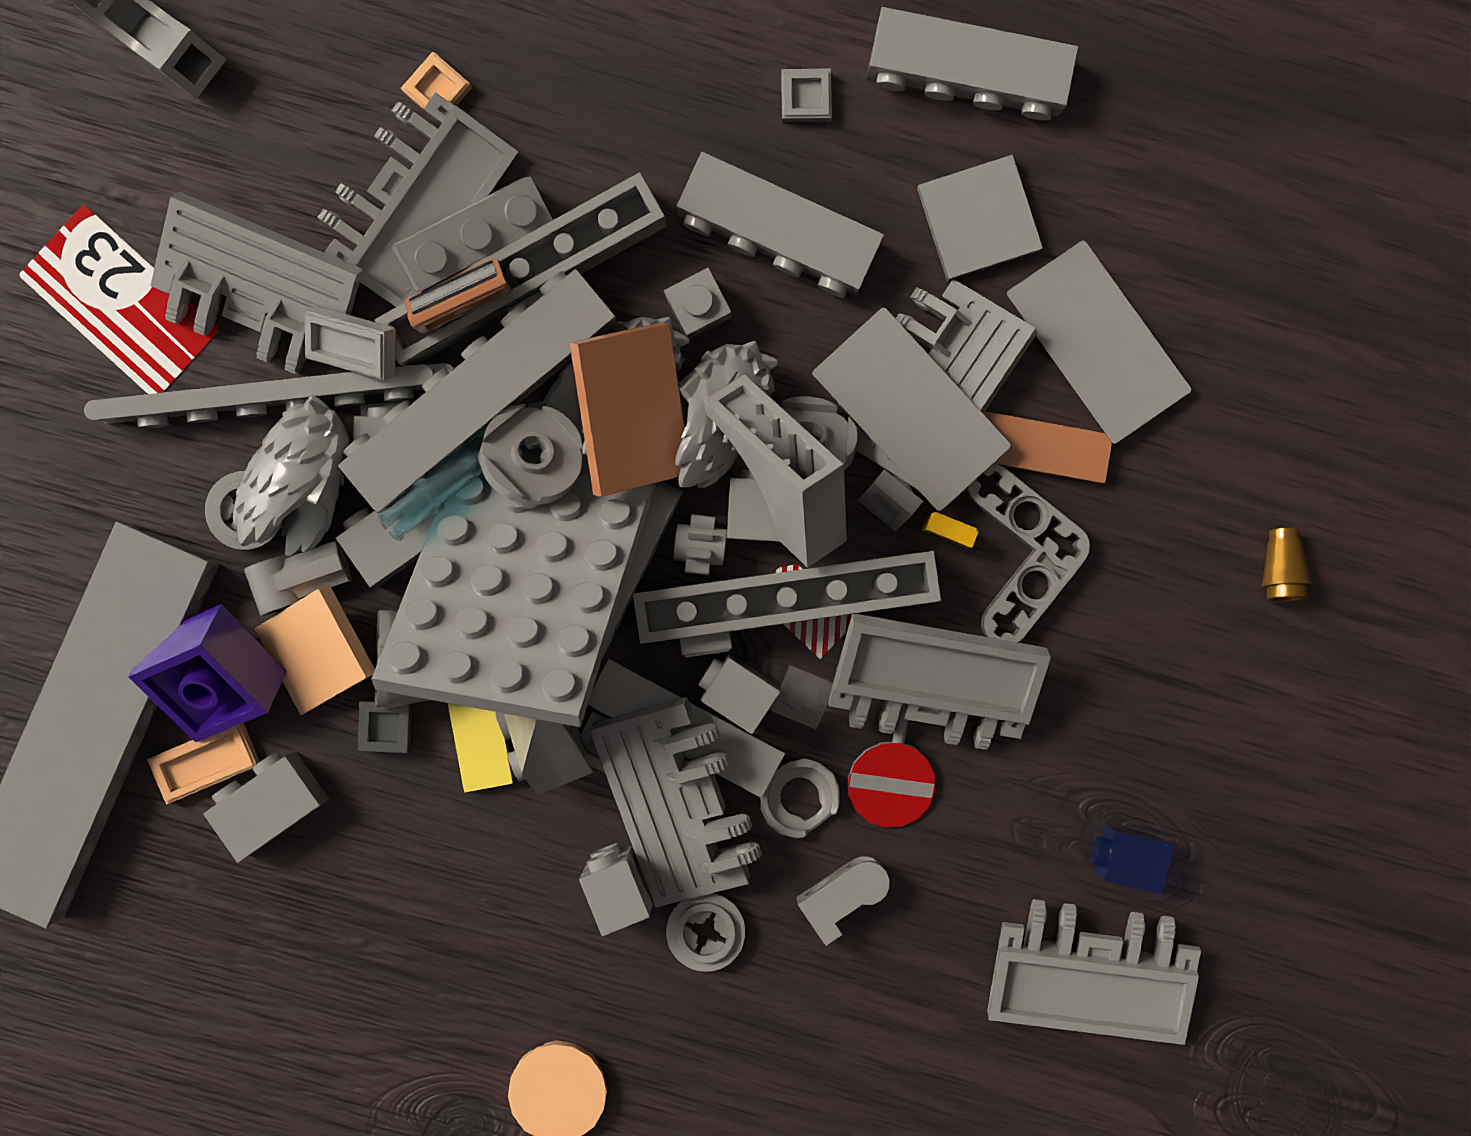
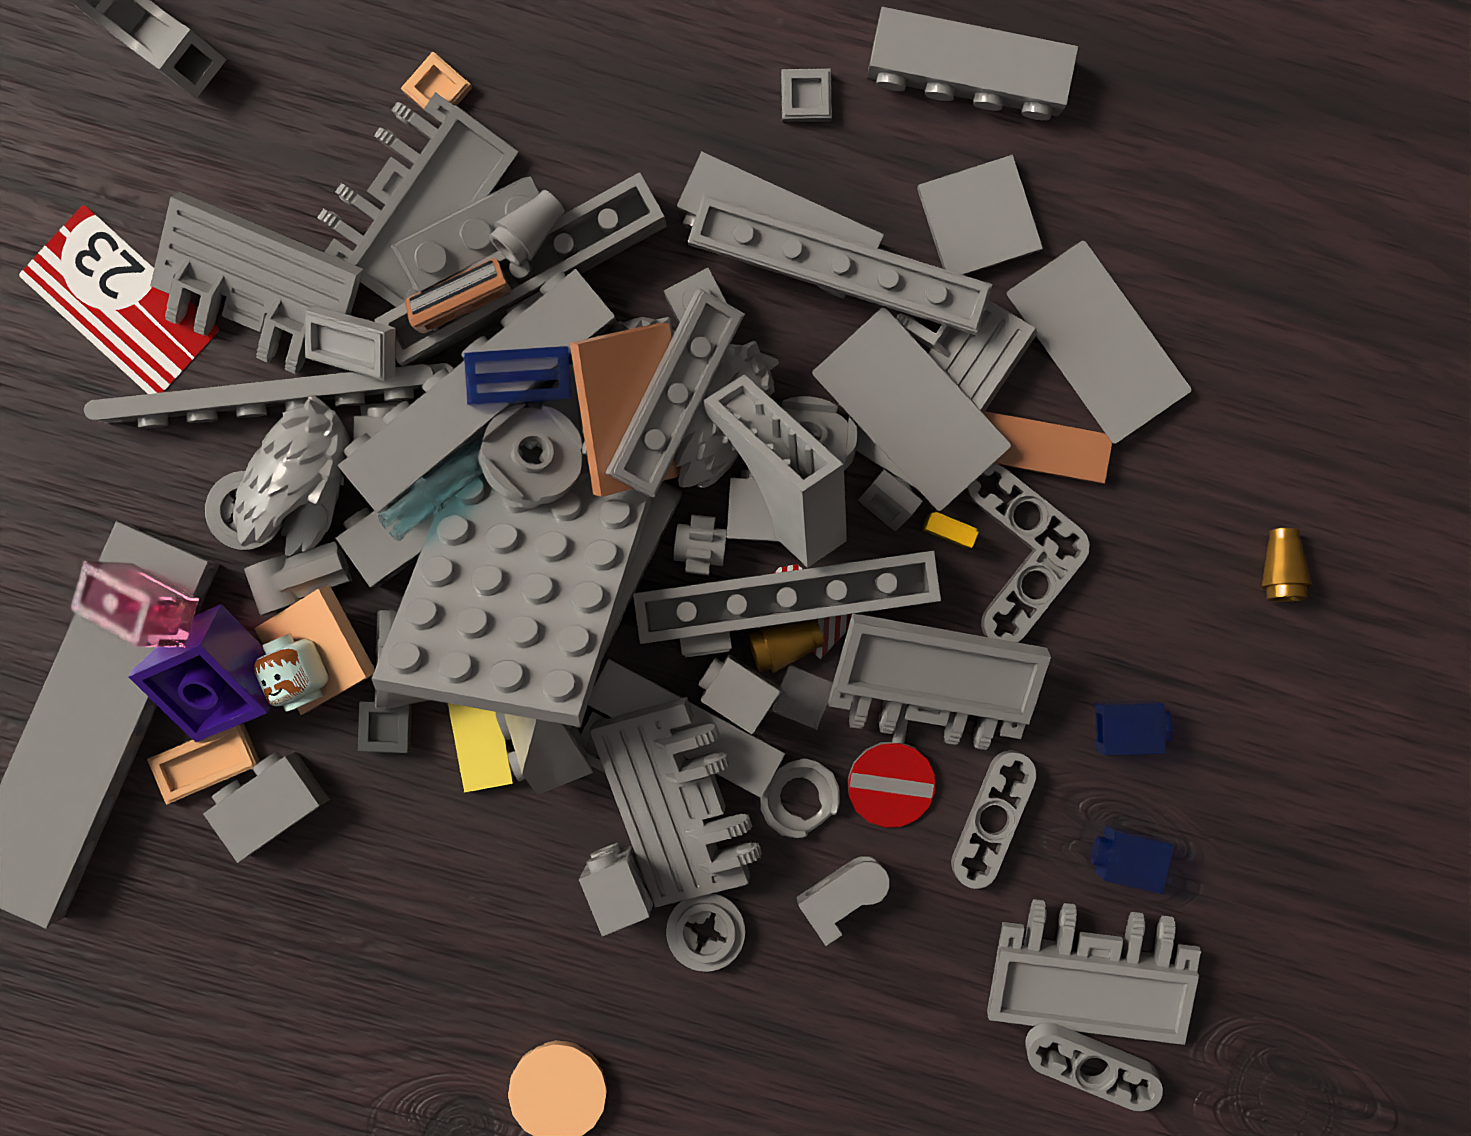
none -> clear pink brick [71,561,199,647]
none -> light aqua head [253,633,329,712]
none -> clear blue tile [464,346,572,406]
none -> light grey cone [489,190,565,266]
none -> light grey tile [605,289,745,498]
none -> light grey tile [688,194,993,335]
none -> pearl gold cone [748,619,824,673]
none -> light grey beam [951,750,1036,889]
none -> light grey beam [1025,1022,1163,1111]
none -> clear blue brick [1095,700,1173,755]

